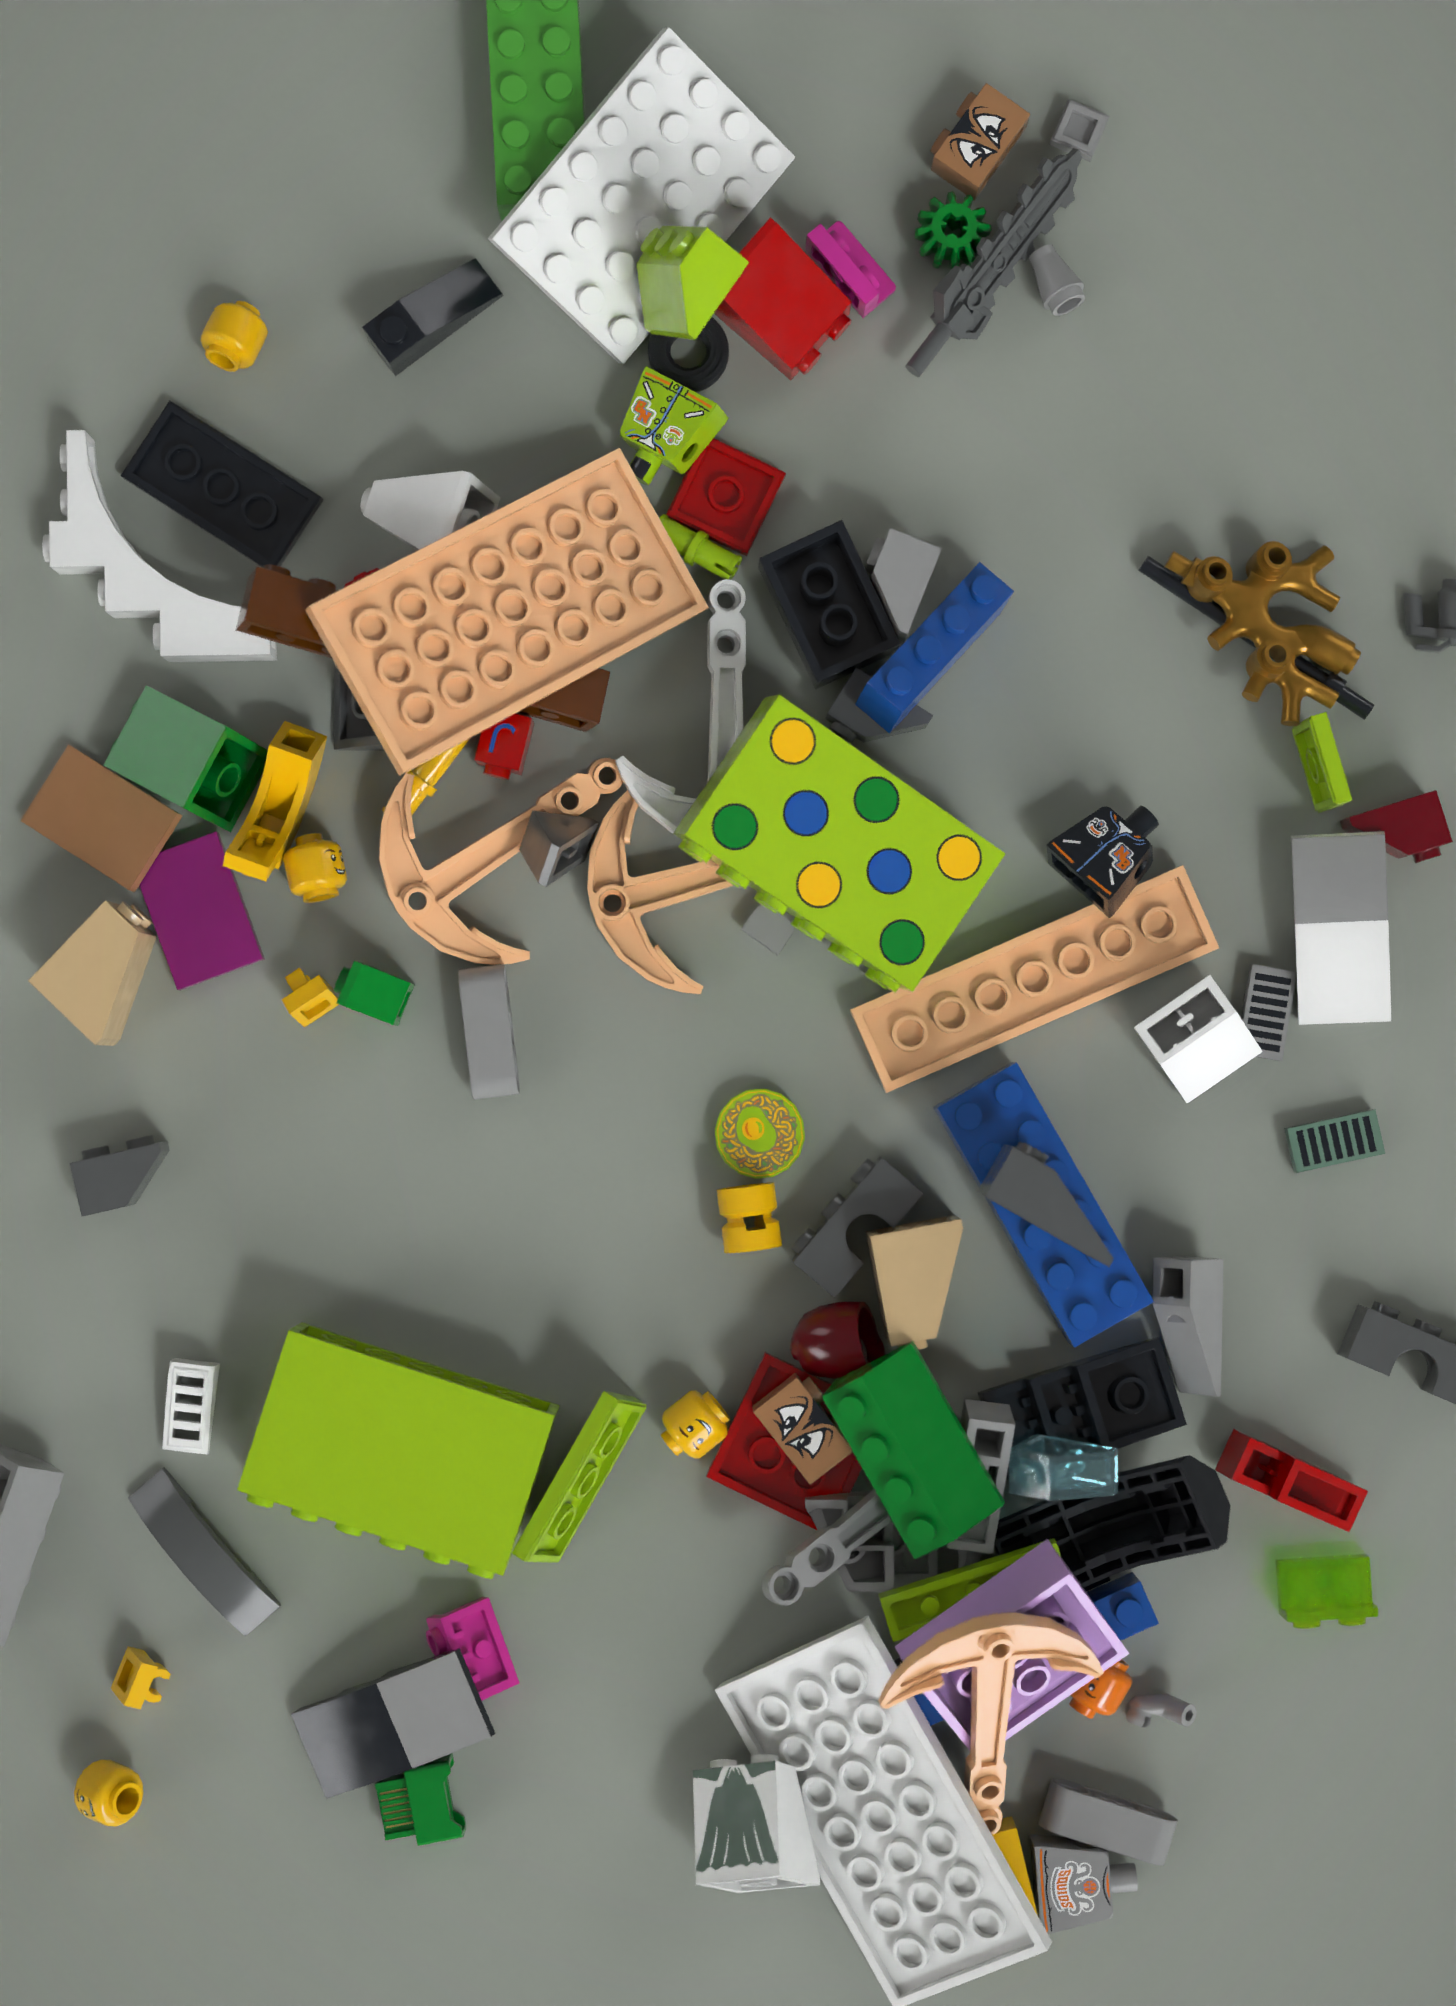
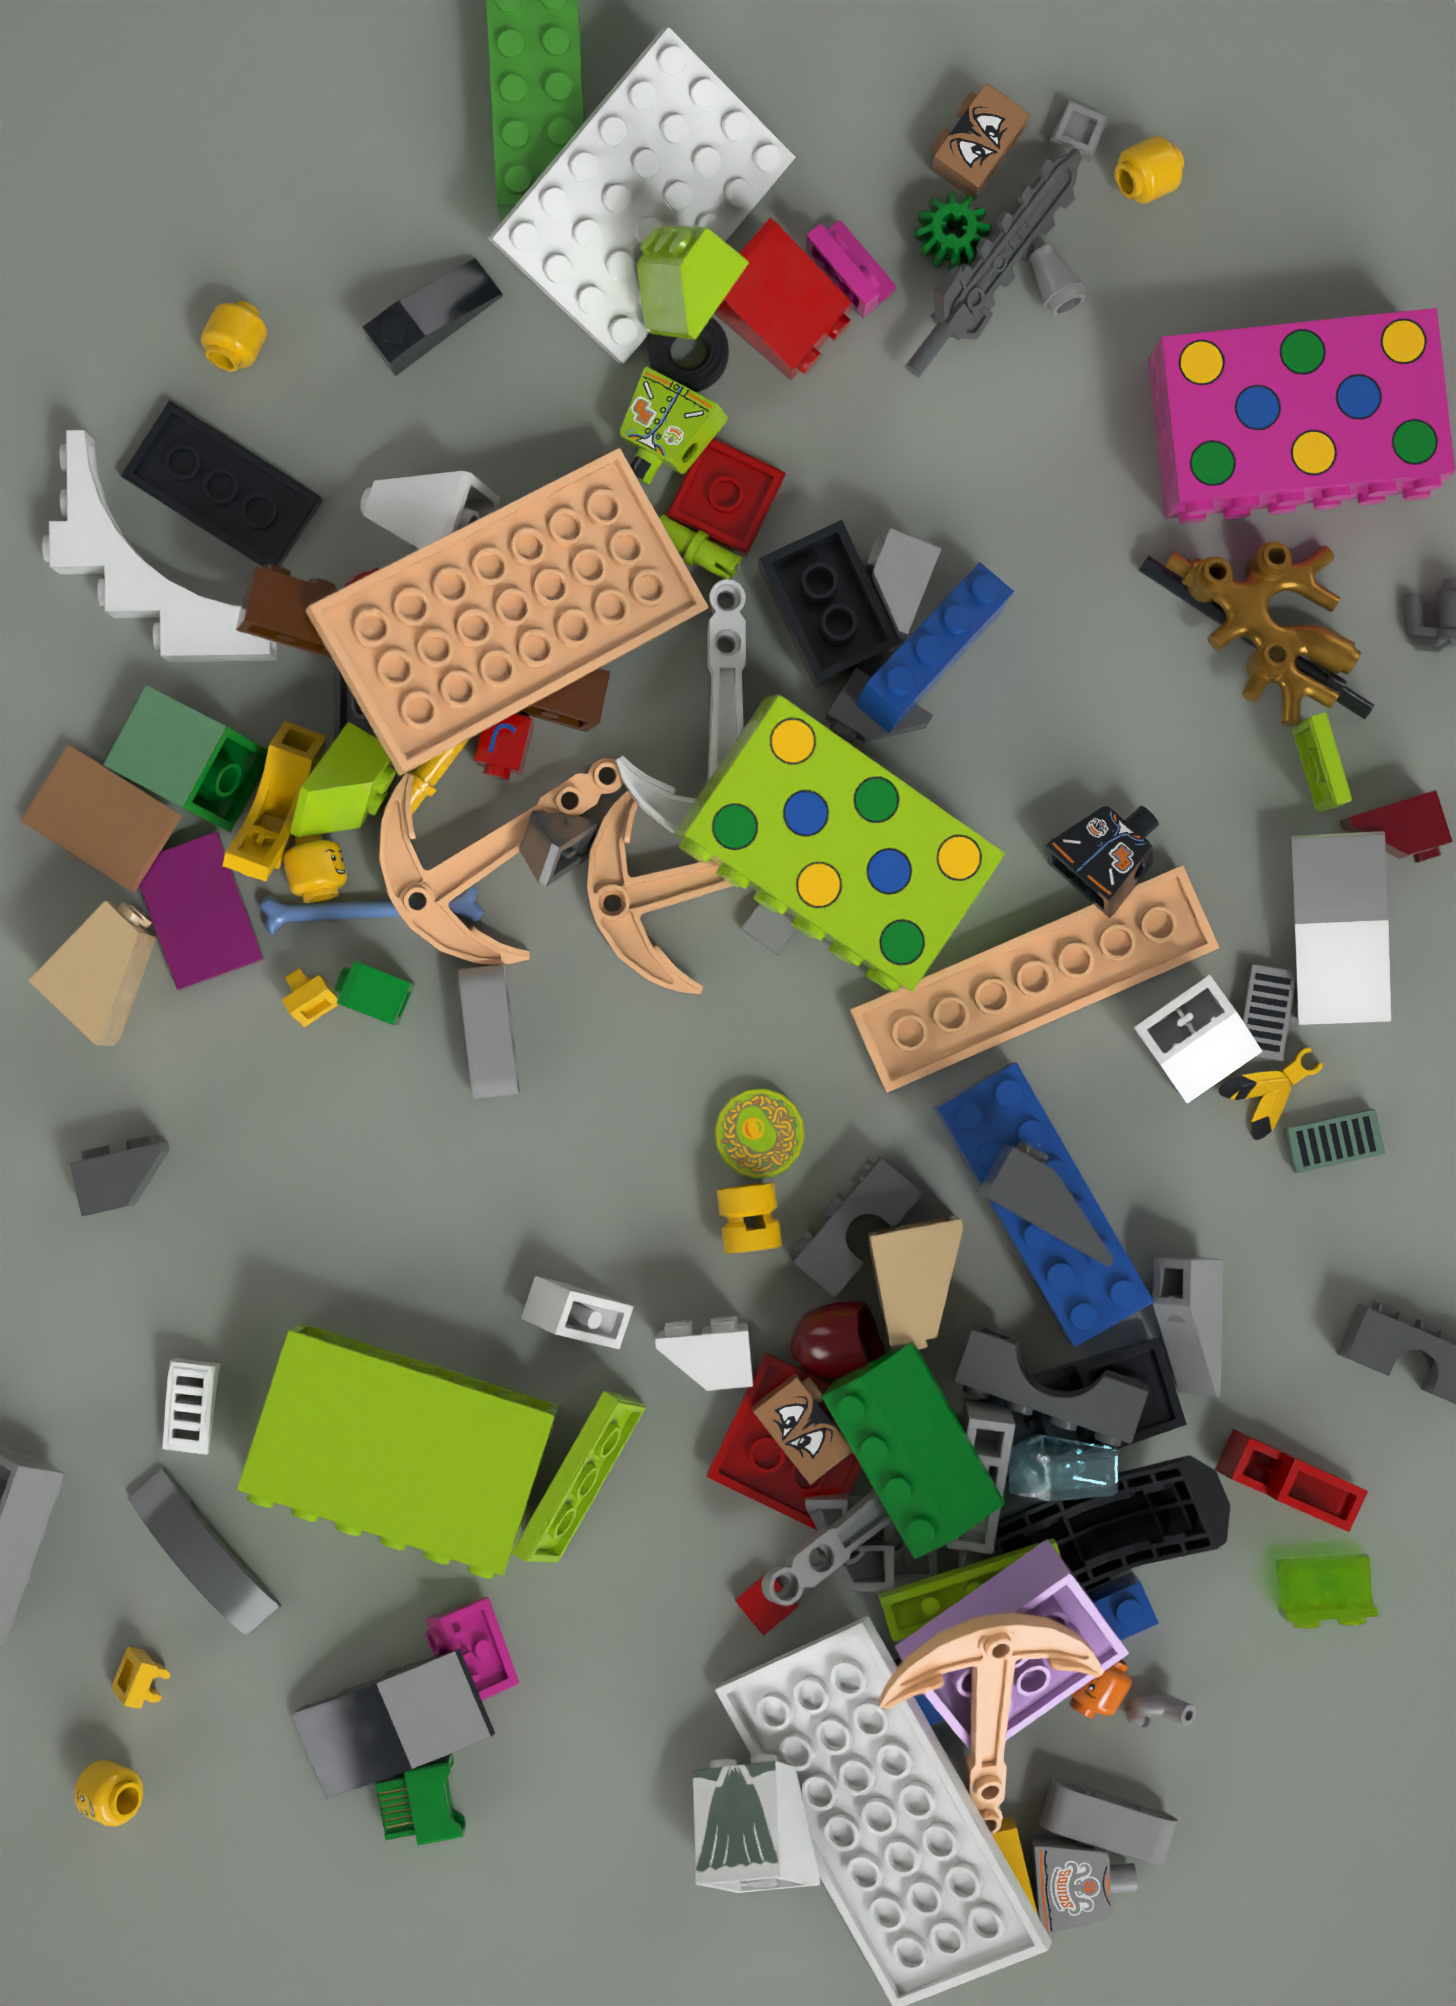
yellow head [660,1390,730,1459] -> none
none -> medium blue piece [260,885,483,935]
none -> lime slope [290,722,396,838]
none -> white slope [521,1275,634,1349]
none -> white slope [655,1316,753,1391]
none -> red tile [735,1571,799,1636]
none -> dark grey arch [954,1324,1150,1447]
none -> yellow head [1115,136,1184,204]
none -> dark pink brick [1148,308,1455,524]
none -> yellow piece [1218,1047,1324,1140]

